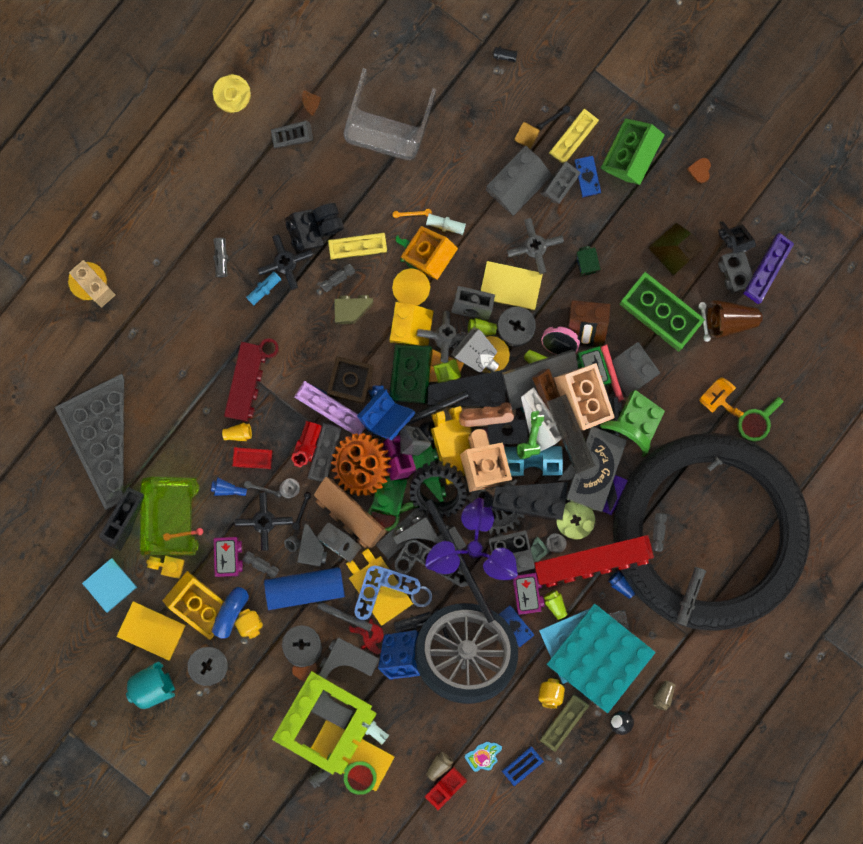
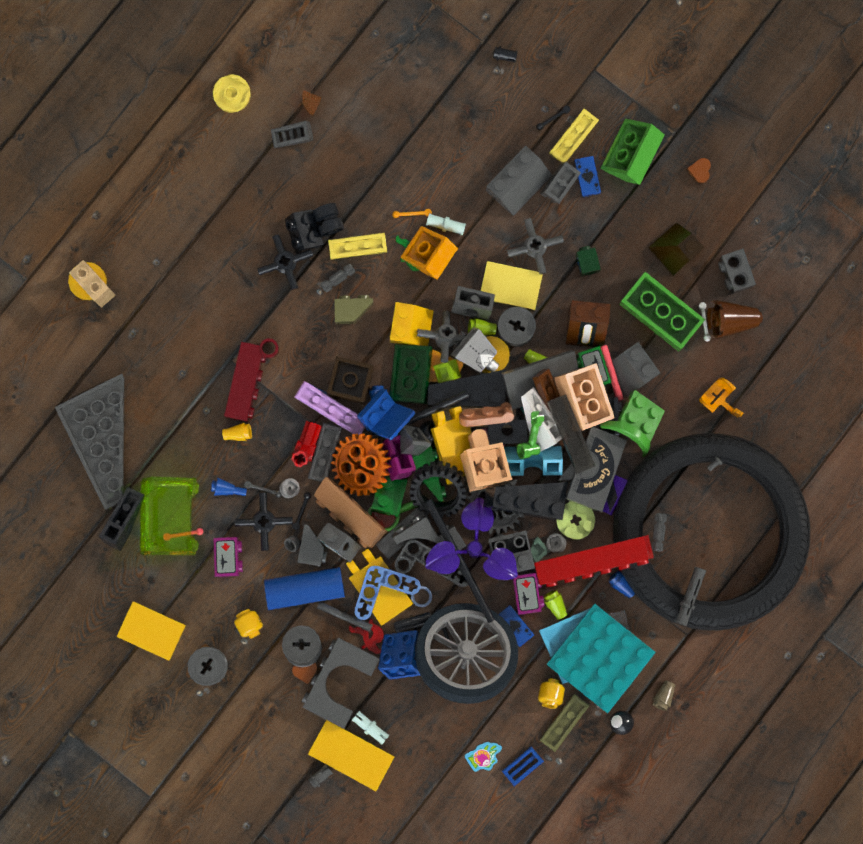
medium azure tile [82,558,137,613] -> none
teal cylinder [126,662,175,709] -> none
yellow plate [146,556,185,579] -> none
yellow slope [162,571,224,640] -> none
blue cylinder [212,587,249,638] -> none
dark grey pin [213,238,228,277] -> none
red tile [232,447,273,469] -> none
dark grey axle [243,551,279,579] -> none
dark azure pin [246,271,281,306] -> none
lime hinge [272,671,377,775] -> none
piece [327,753,377,795] -> none
clear windscreen [344,68,436,161] -> none
yellow tile [392,268,430,306] -> none
red slope [424,767,467,810] -> none
dark tan cone [426,752,453,781] -> none
pearl gold slope [514,122,540,149] -> none
tile [541,326,580,355] -> none
black bracket [718,221,756,254] -> none
piece [737,397,783,442] -> none
dark purple tile [743,233,794,304] -> none

